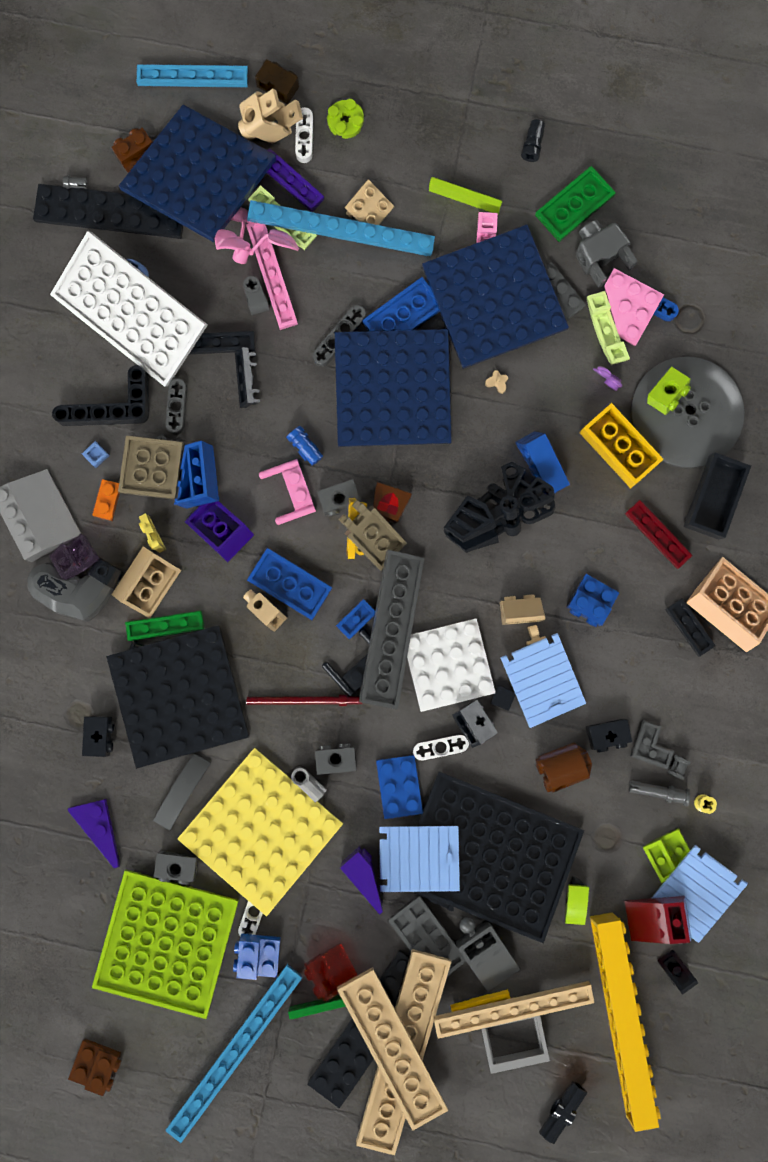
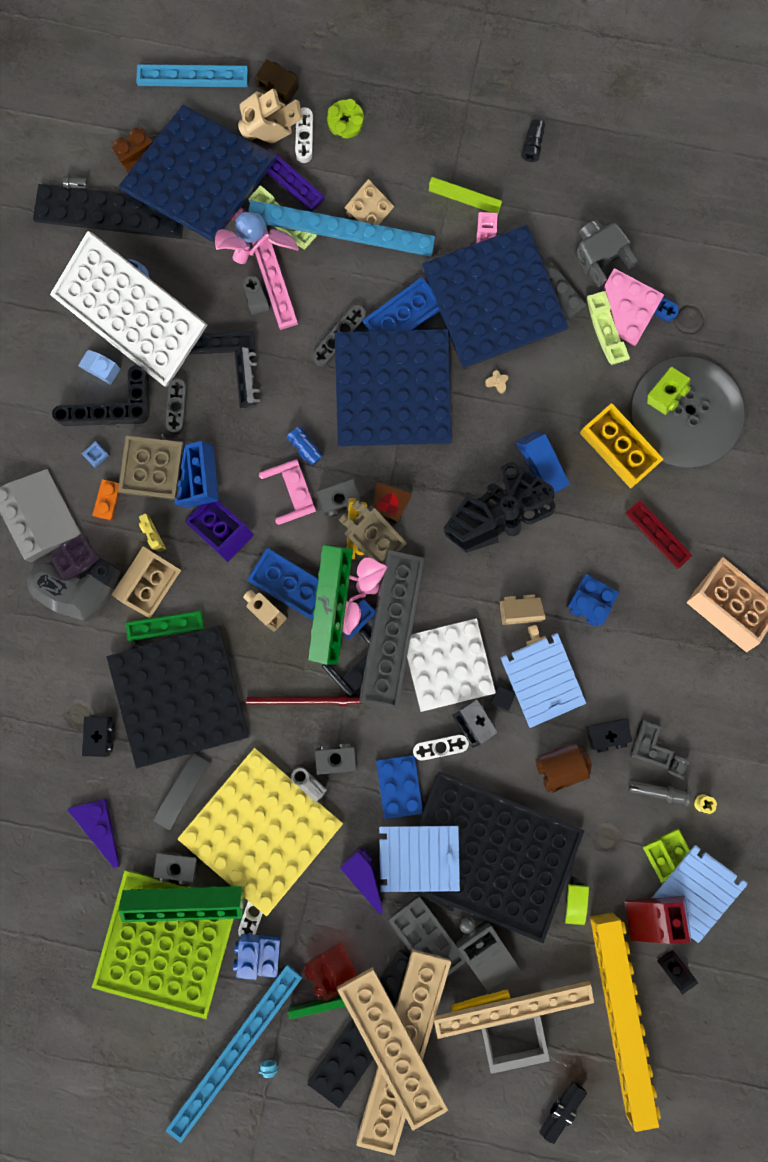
reddish brown plate [68,1038,122,1096] -> none
green plate [535,166,616,242] -> none
medium lavender plate [593,366,622,391] -> none
black plate [665,598,716,657] -> none
black piece [683,452,751,540] -> none
none -> light blue slope [78,350,120,385]
none -> green brick [119,886,244,922]
none -> medium blue hair [235,212,267,243]
none -> medium azure plate [259,1060,278,1078]
none -> green brick [308,545,353,665]
none -> bright pink plant [343,558,387,635]

